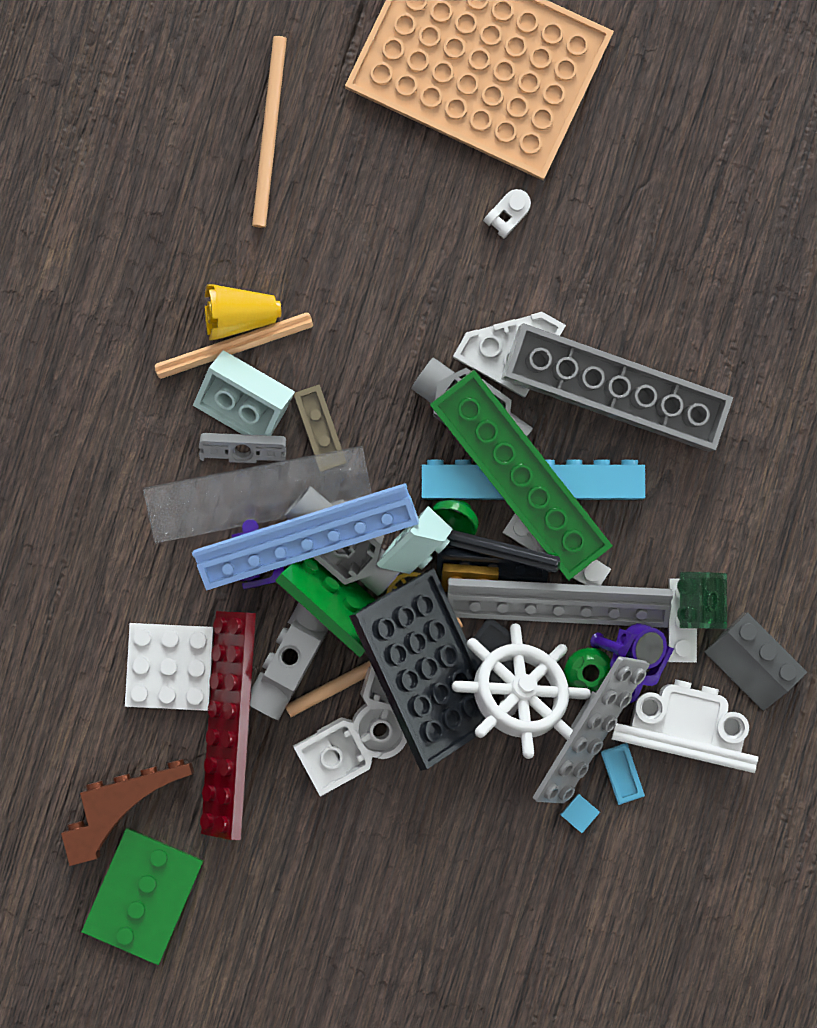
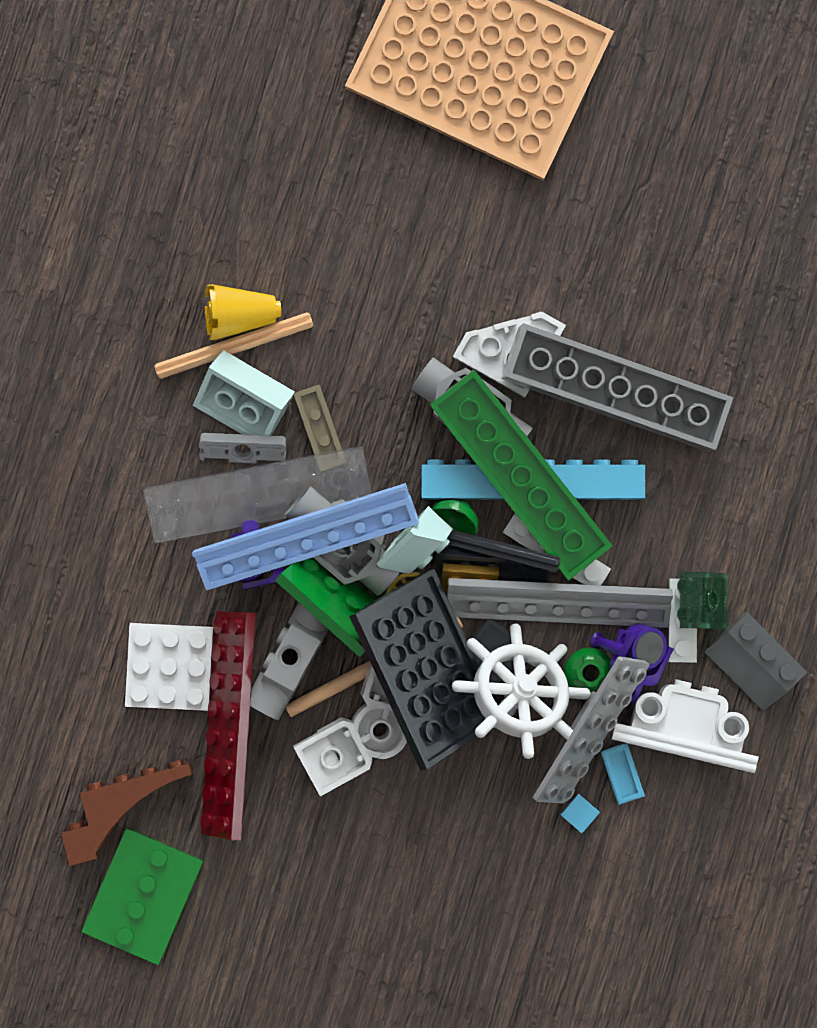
light nougat piece [252,36,287,228] -> none
white plate [483,189,531,239] -> none

